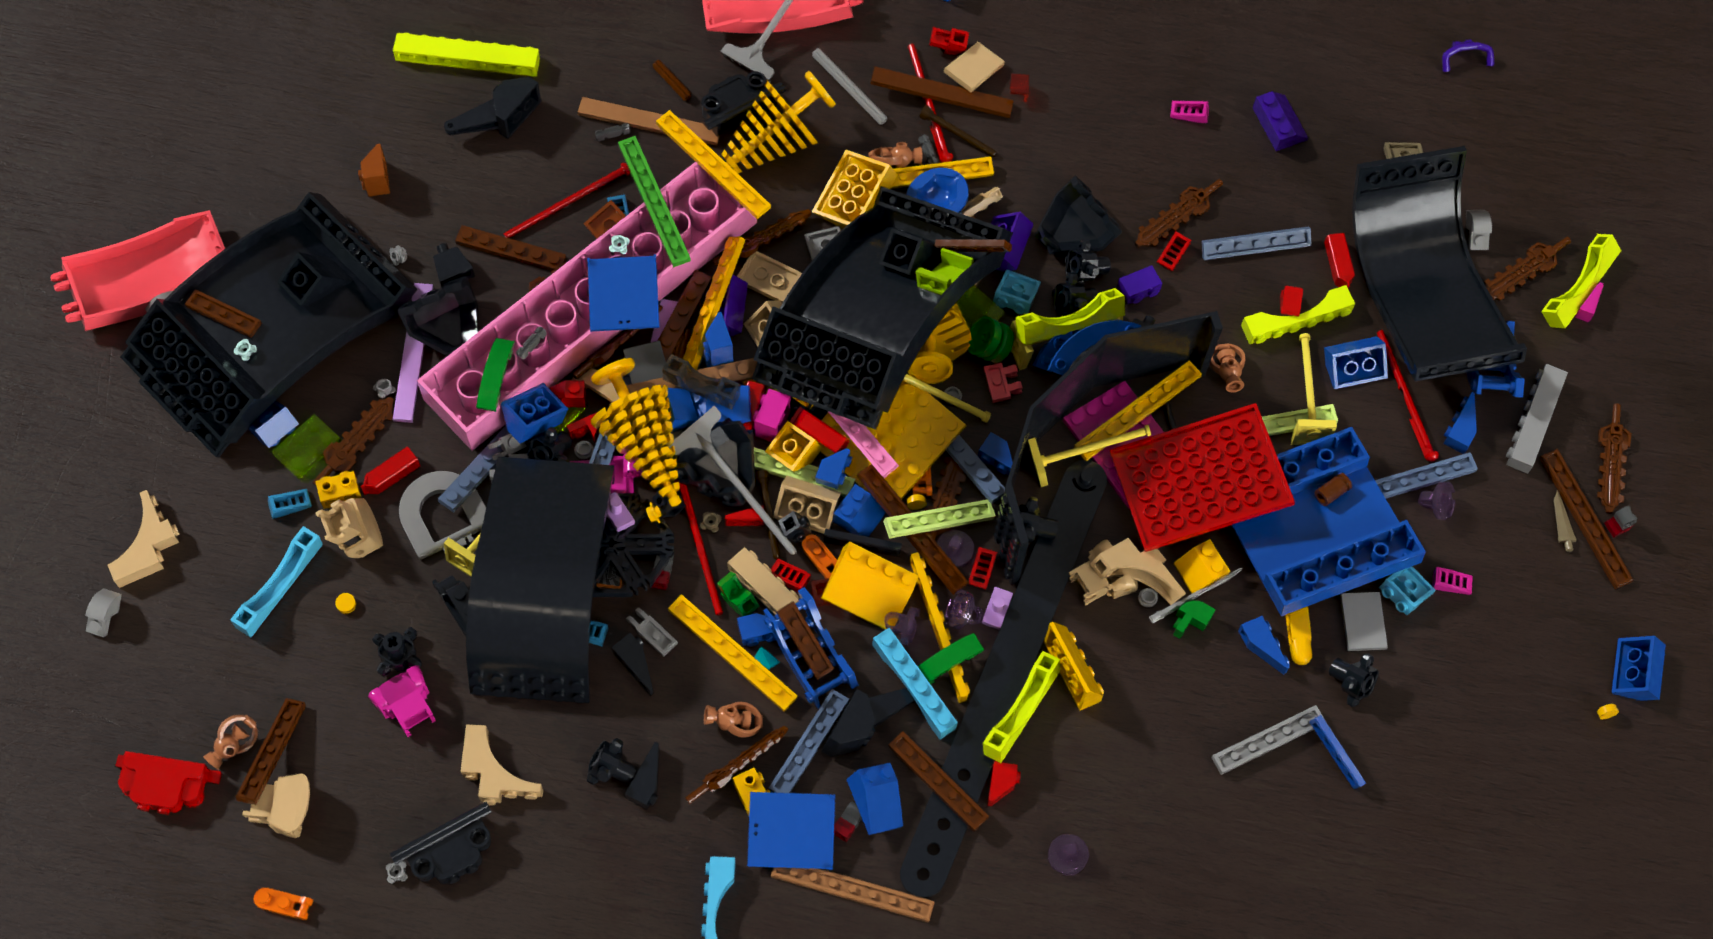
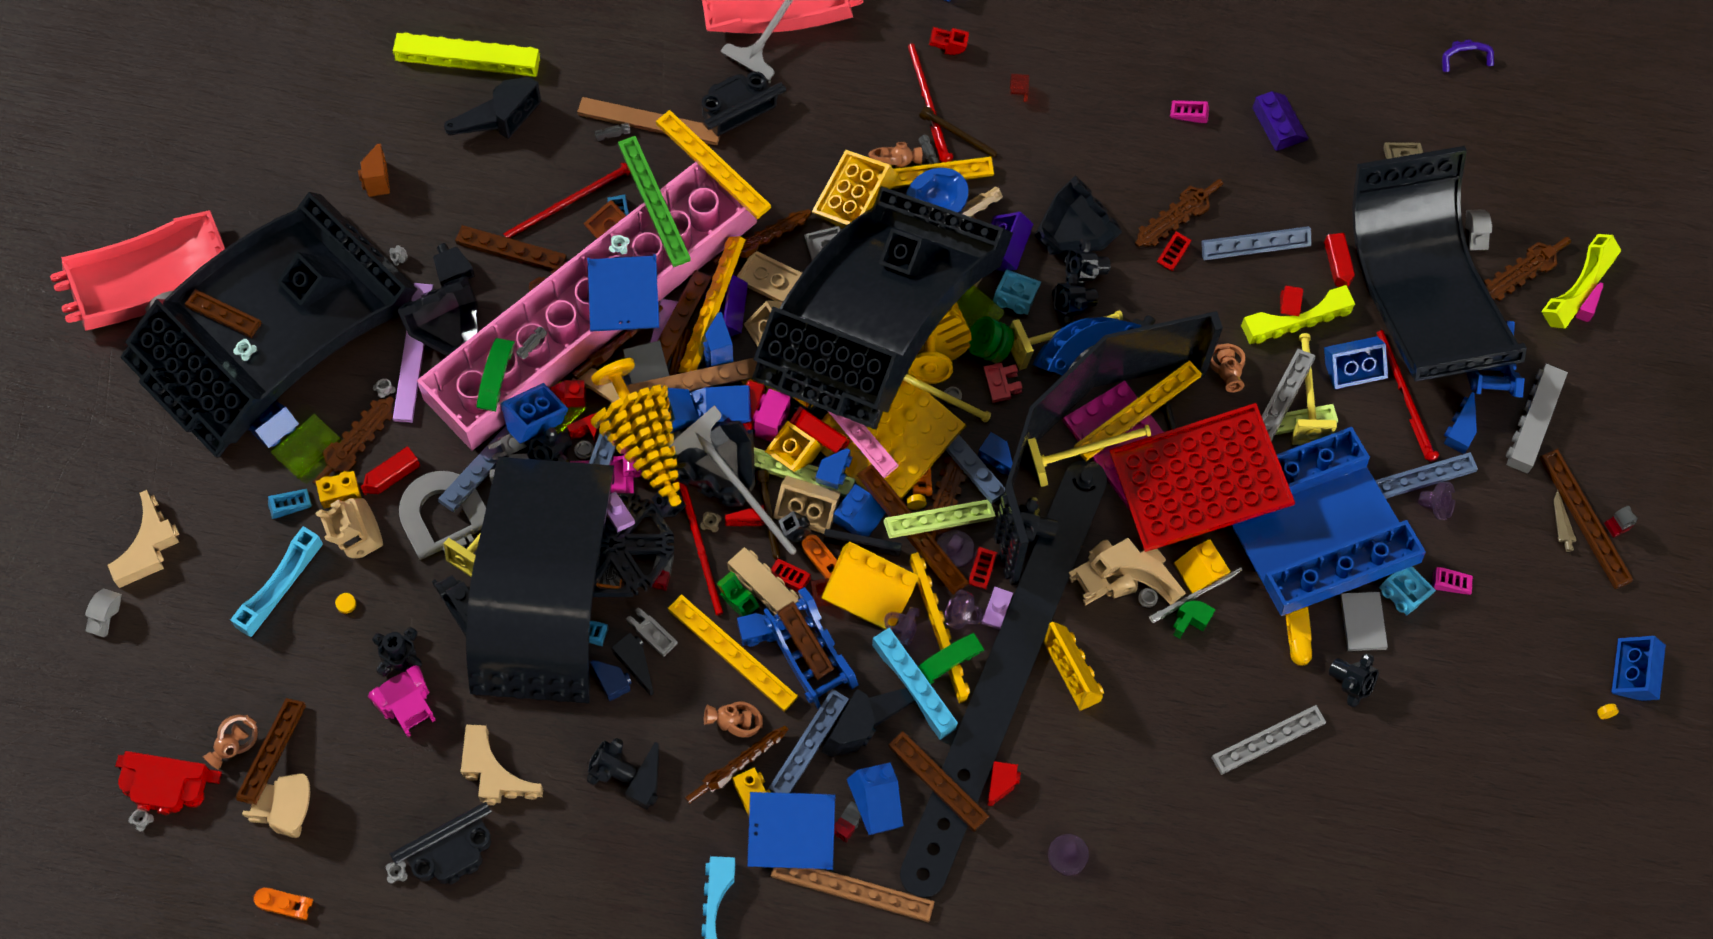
yellow plate [646,502,662,523] -> none
reddish brown axle [653,60,692,101] -> none
clear smoke arch [662,354,741,410] -> none
yellow plant [722,71,836,174] -> none
teal slope [754,647,780,670] -> none
light grey axle [813,48,887,125] -> none
reddish brown tile [870,66,1014,118] -> none
lime panel [916,248,974,295] -> none
reddish brown tile [935,240,1012,252] -> none
tan tile [944,42,1005,92] -> none
neon yellow arch [983,651,1060,763] -> none
neon yellow arch [1016,288,1125,345] -> none
dark purple brick [1117,265,1162,305] -> none
blue slope [1238,616,1290,675] -> none
blue tile [1309,715,1366,789] -> none
reddish brown piece [1314,473,1352,506] -> none
reddish brown bar [1597,404,1632,513] -> none
none -> light grey plate [129,809,154,831]
none -> dark blue slope [590,660,632,701]
none -> light grey plate [1262,349,1315,441]

